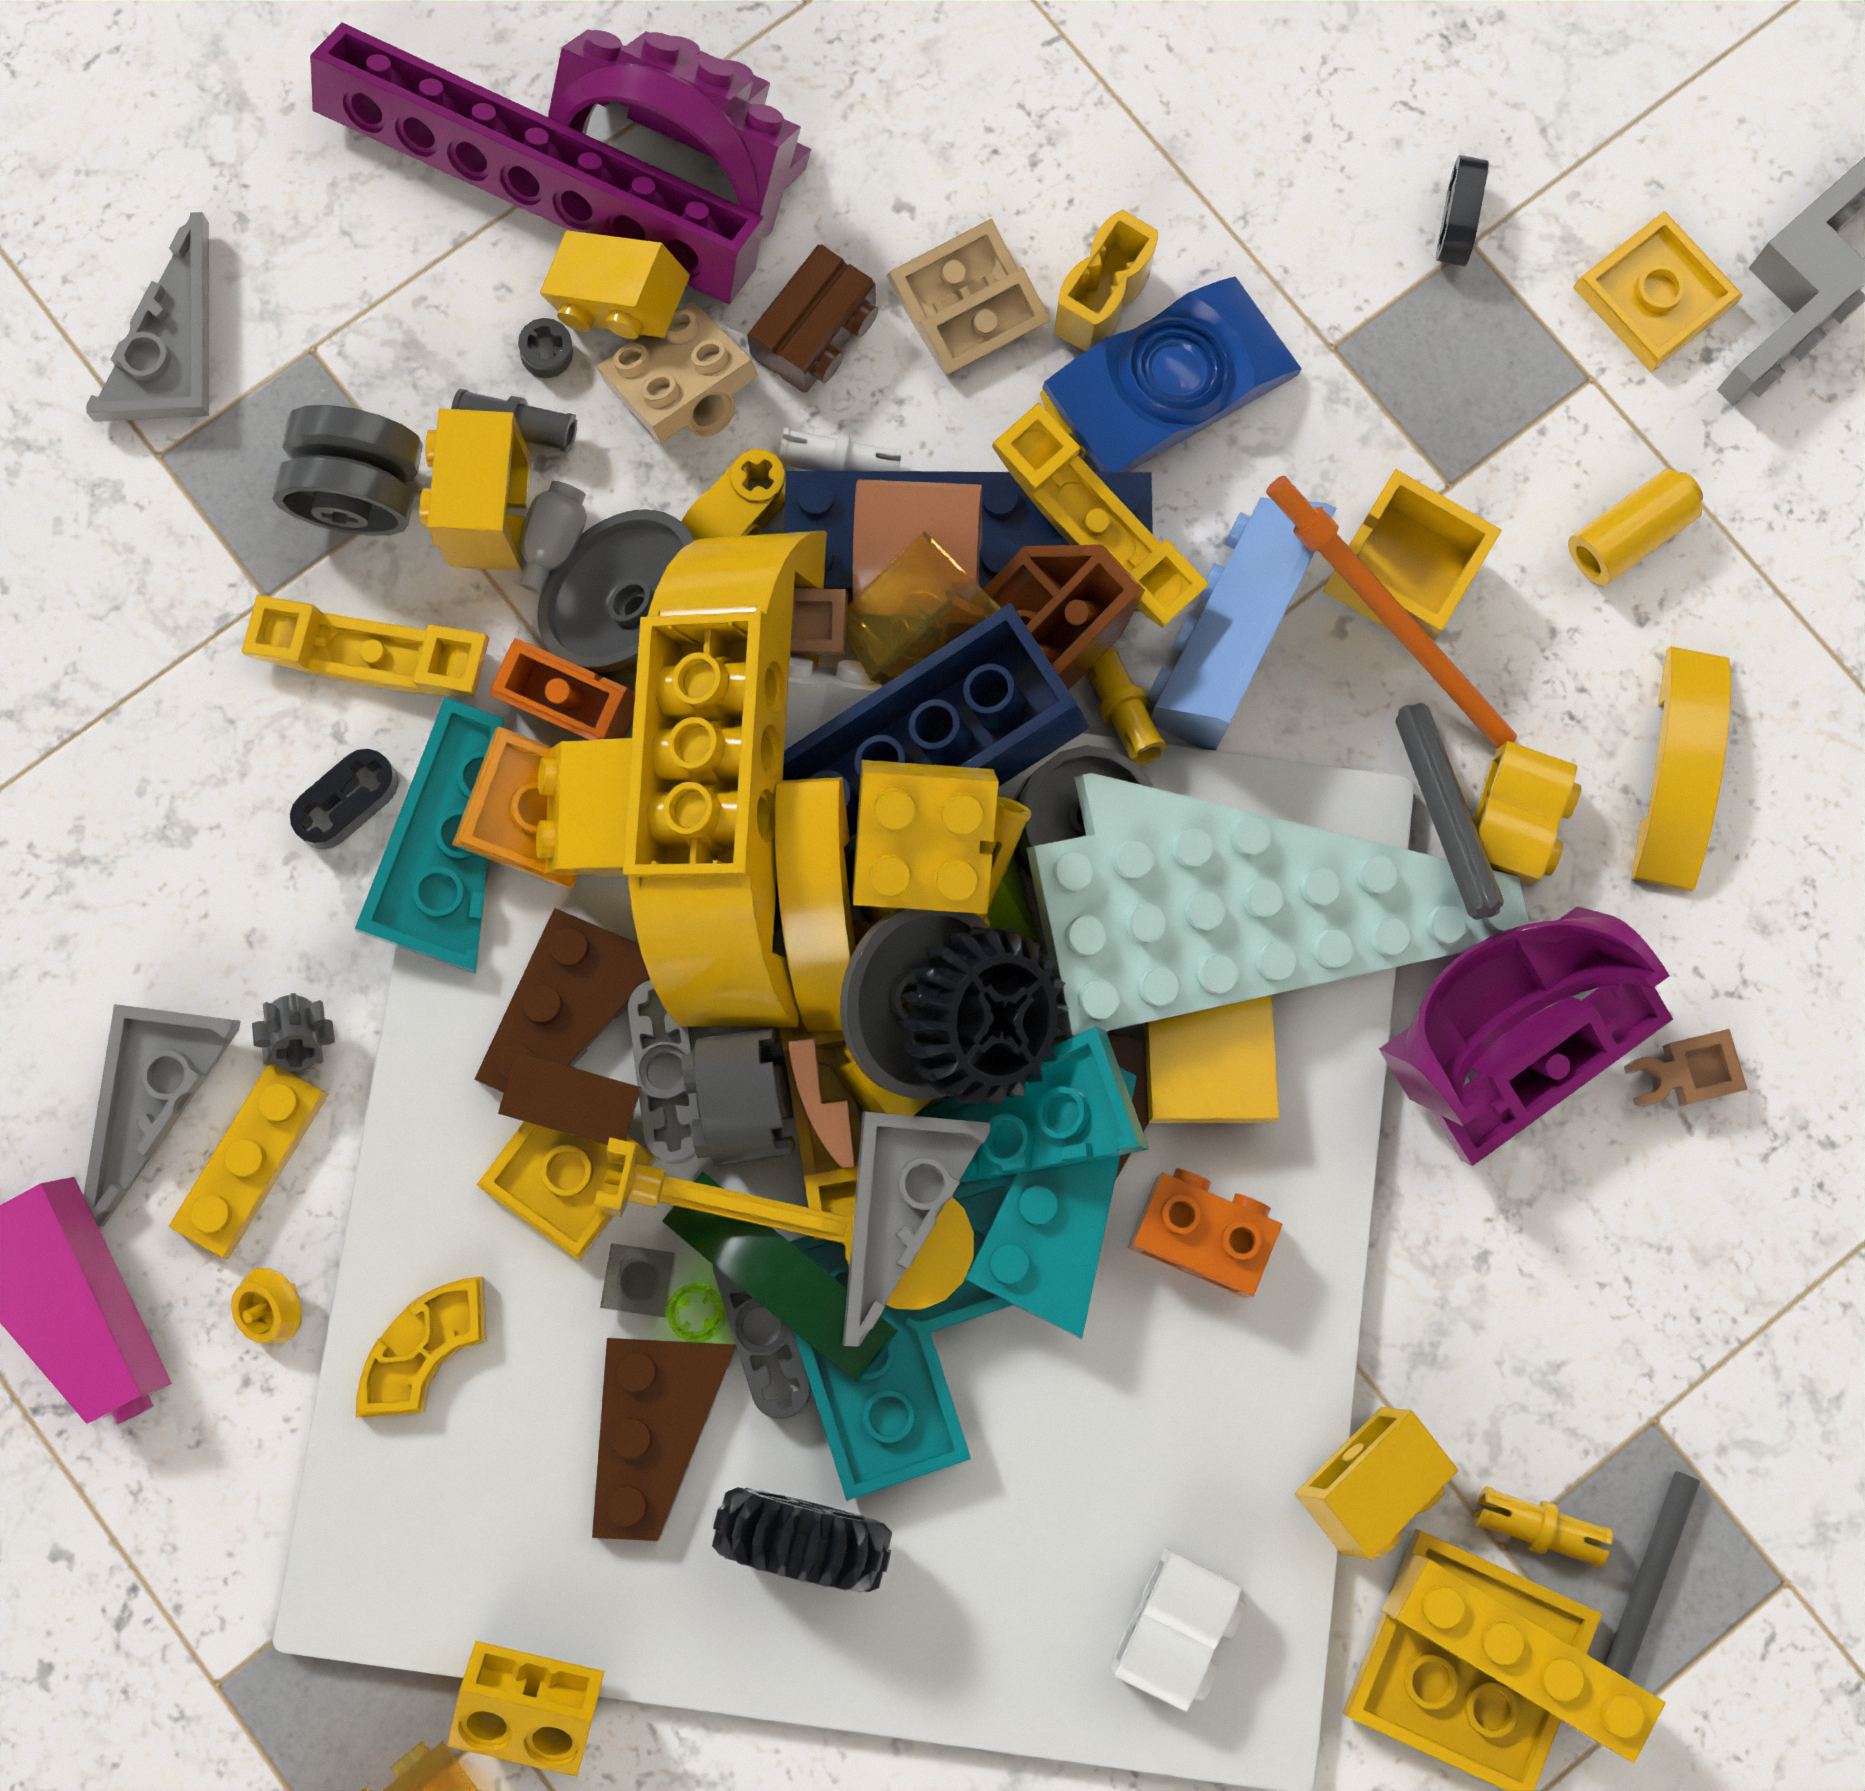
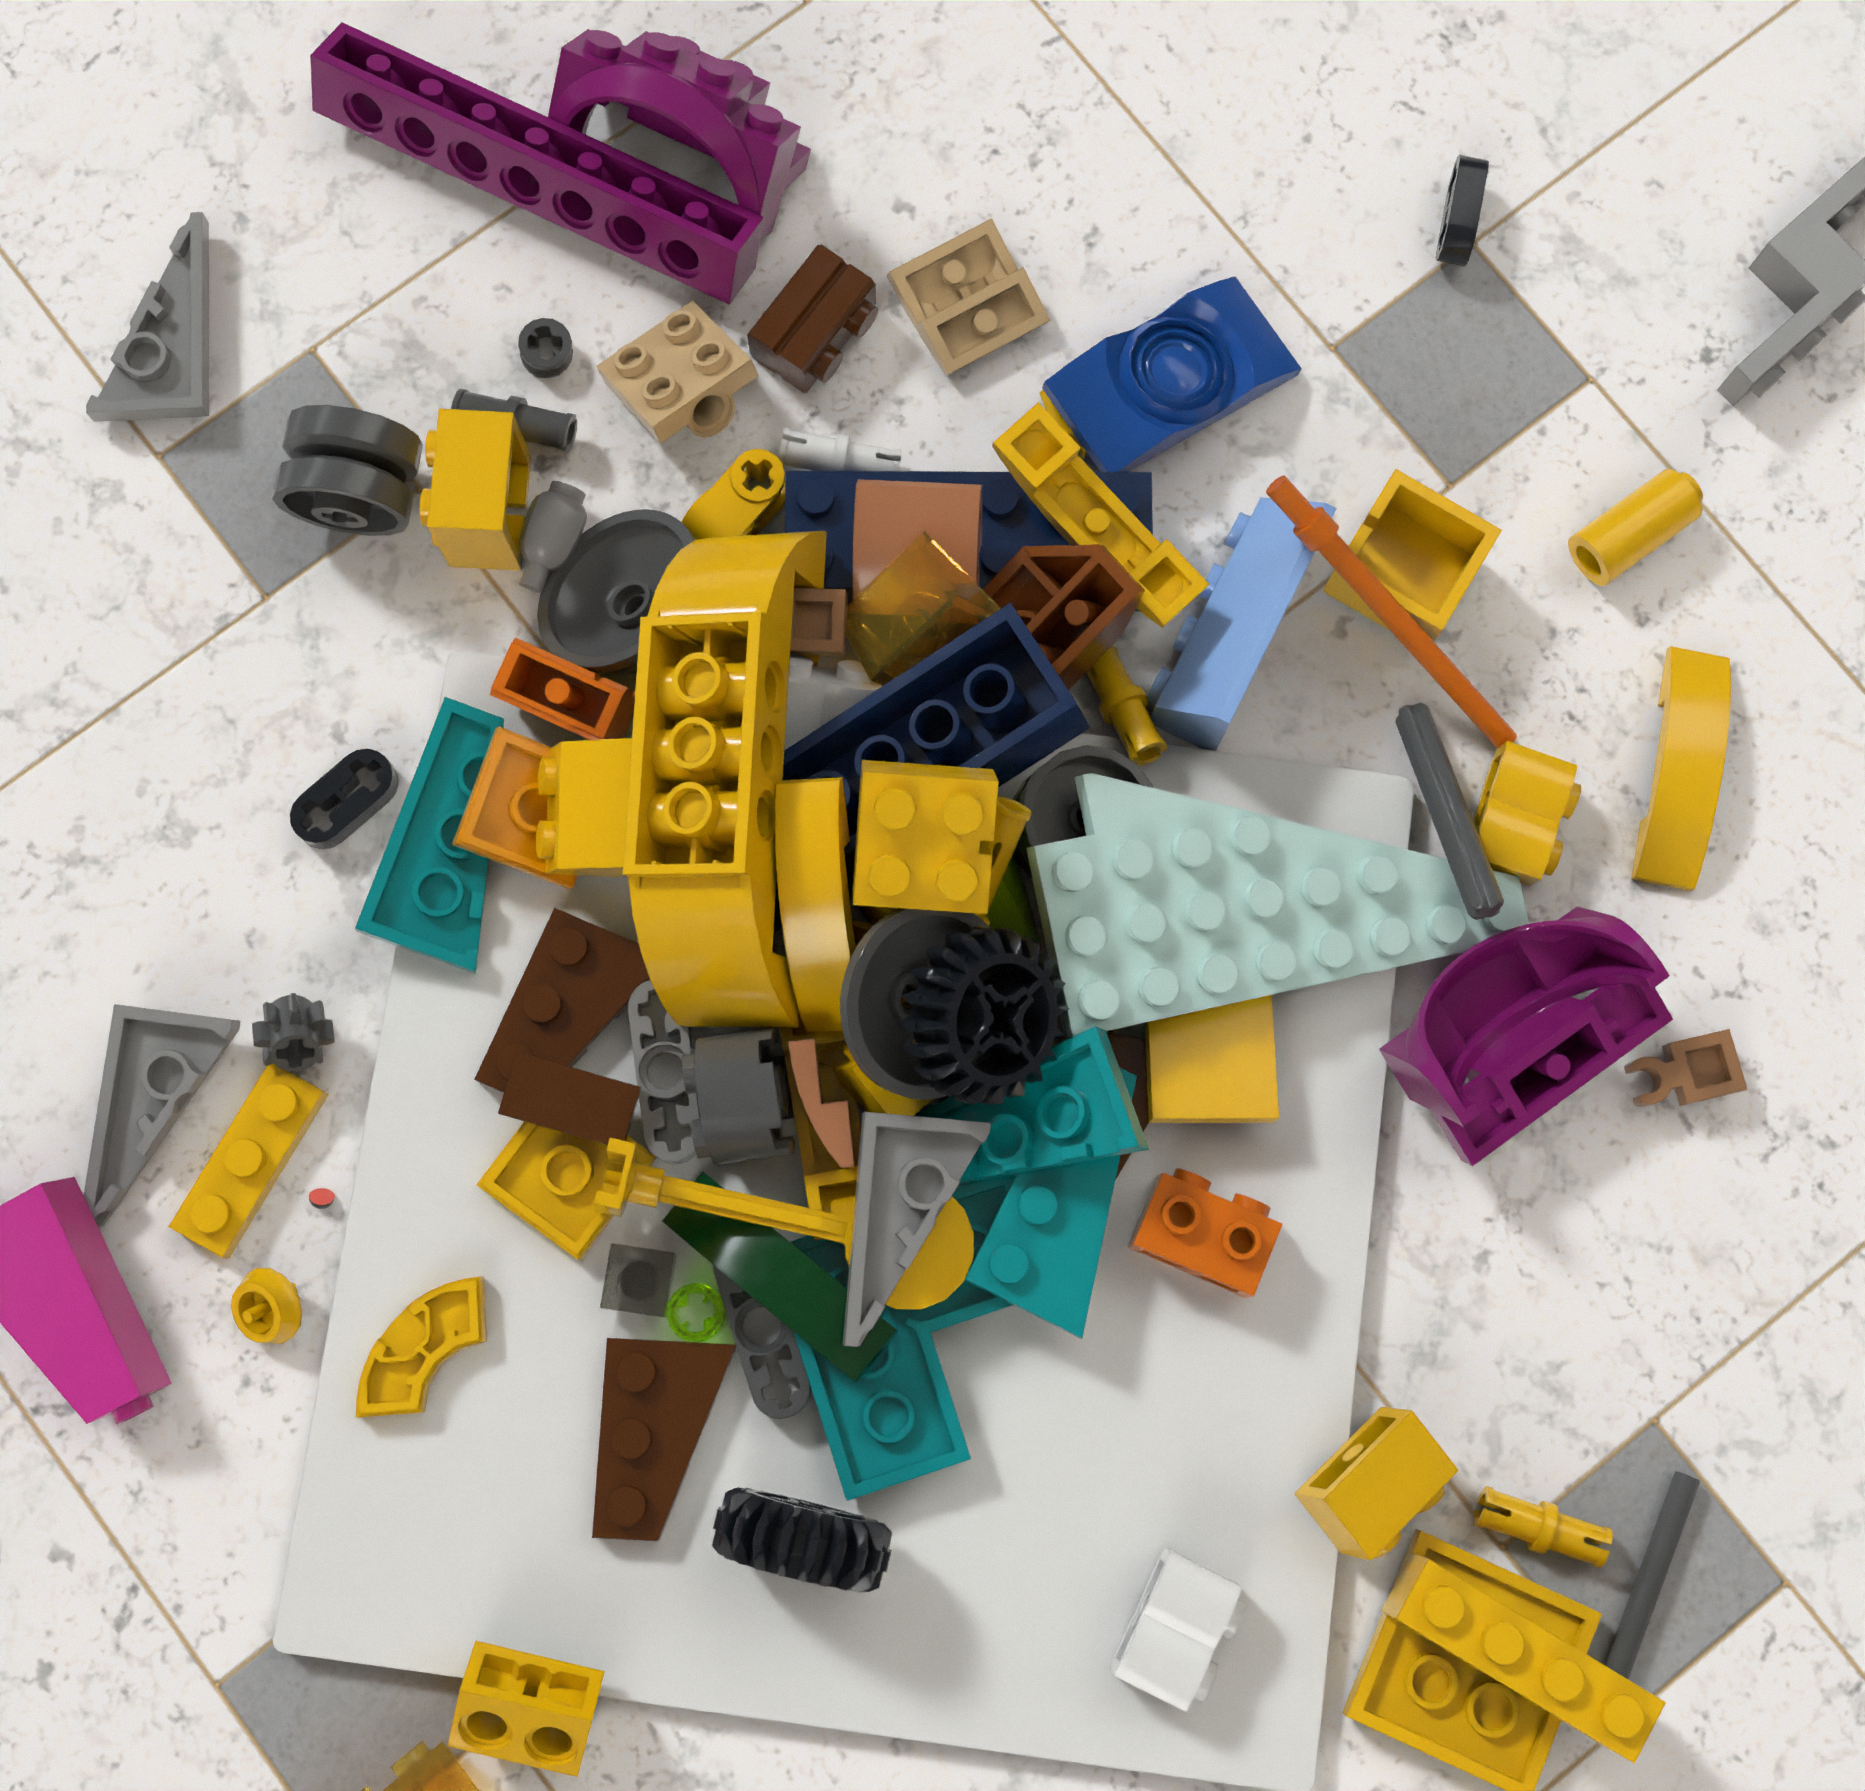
yellow slope [241,595,490,696] -> none
yellow brick [539,230,690,339] -> none
yellow brick [1054,209,1158,352] -> none
yellow tile [1573,211,1743,373] -> none
none -> coral piece [309,1188,335,1209]

